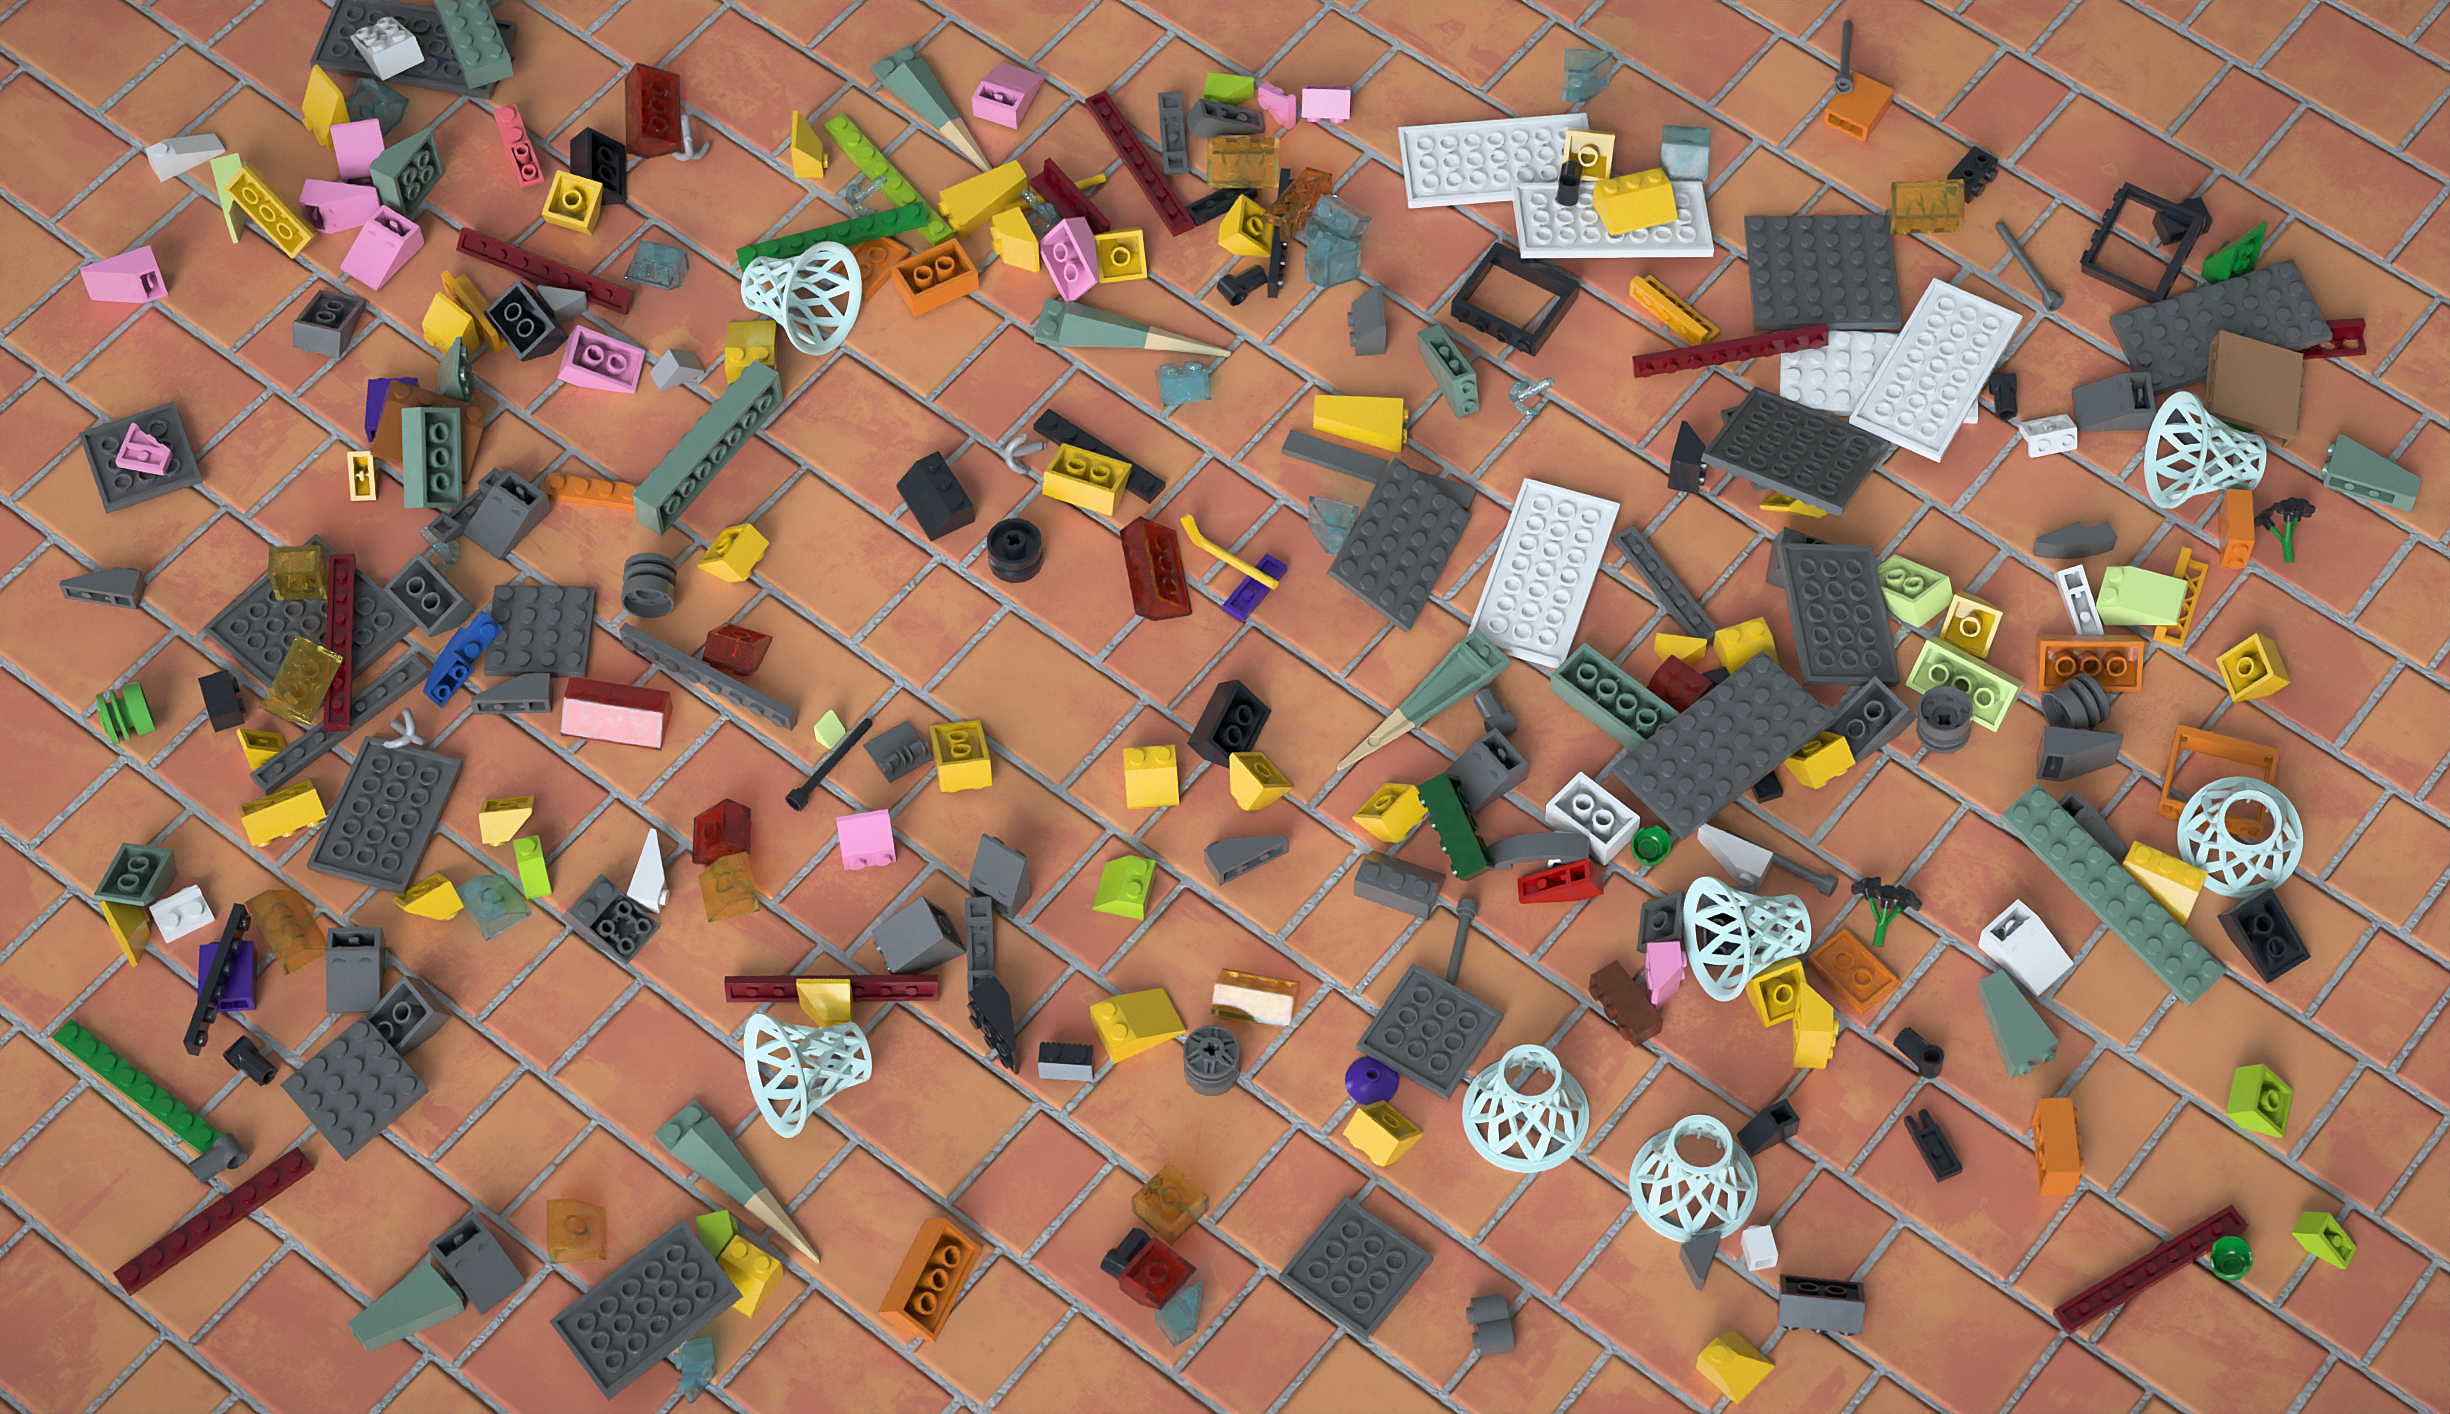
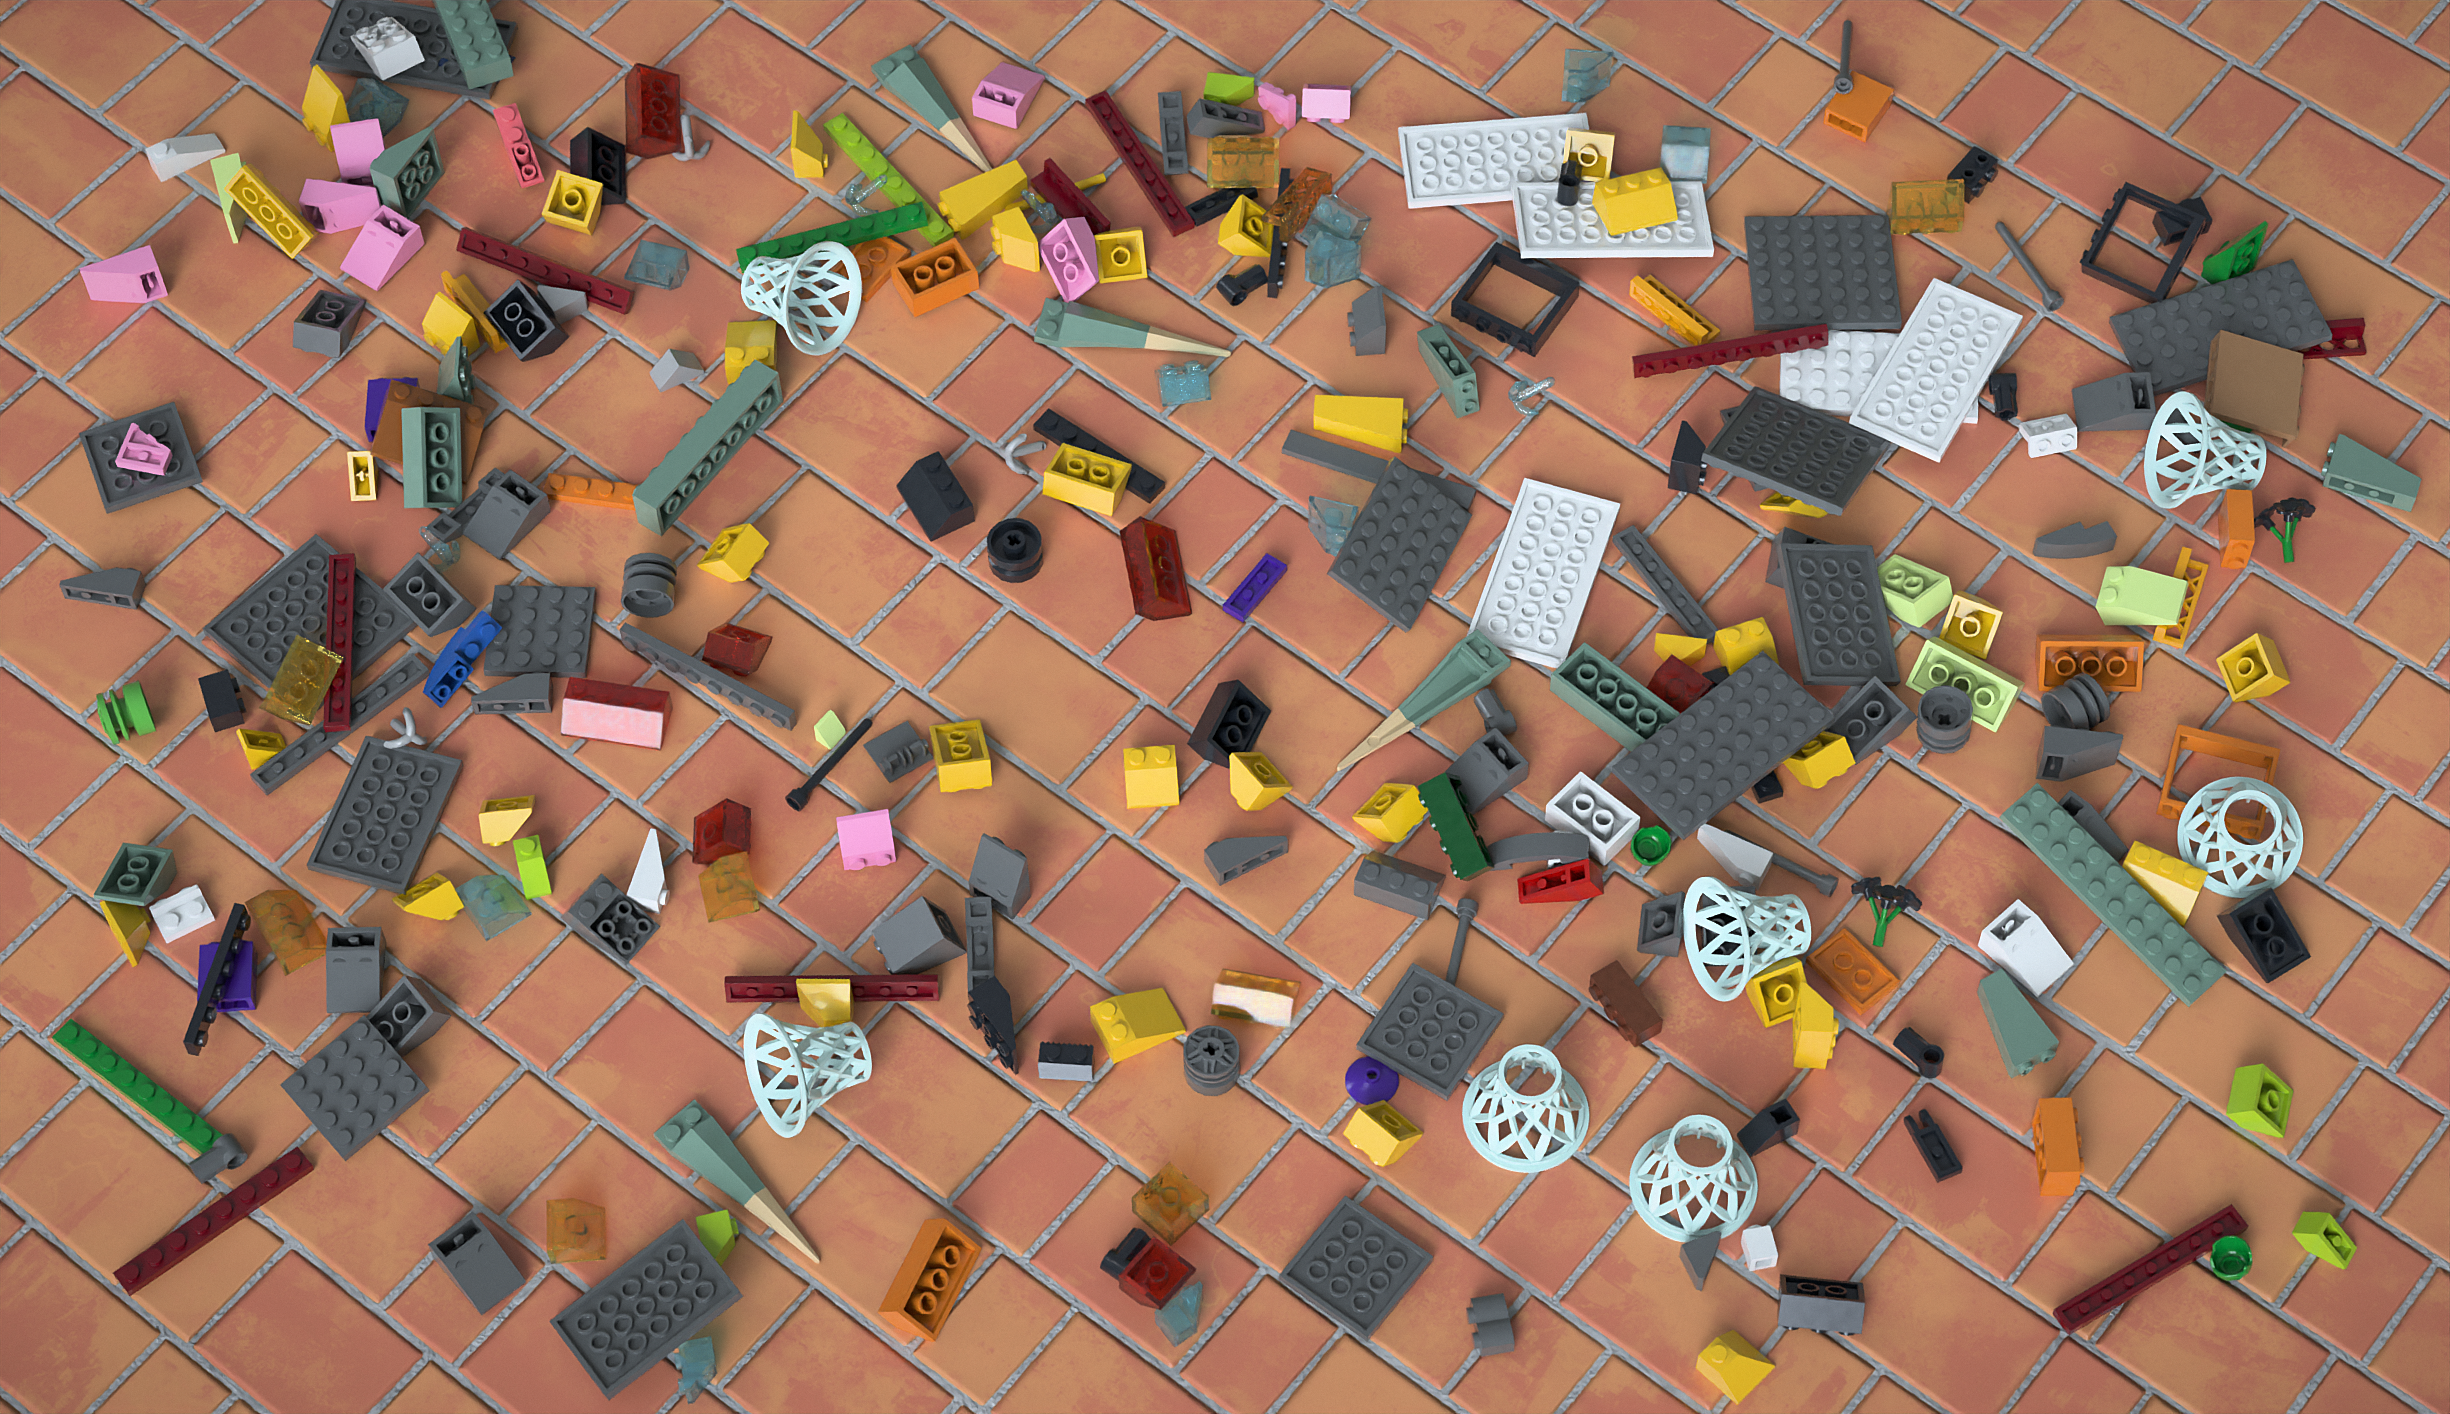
black piece [222,1035,277,1087] -> none
yellow slope [236,779,326,847] -> none
clear yellow brick [267,544,329,600] -> none
sand green slope [347,1261,465,1353] -> none
bright pink slope [557,325,645,394] -> none
yellow slope [717,1235,784,1318] -> none
lime slope [1093,855,1156,920] -> none
yellow piece [1180,513,1278,590] -> none
bright pink slope [1644,941,1687,1012] -> none
white slope [2054,565,2105,635] -> none

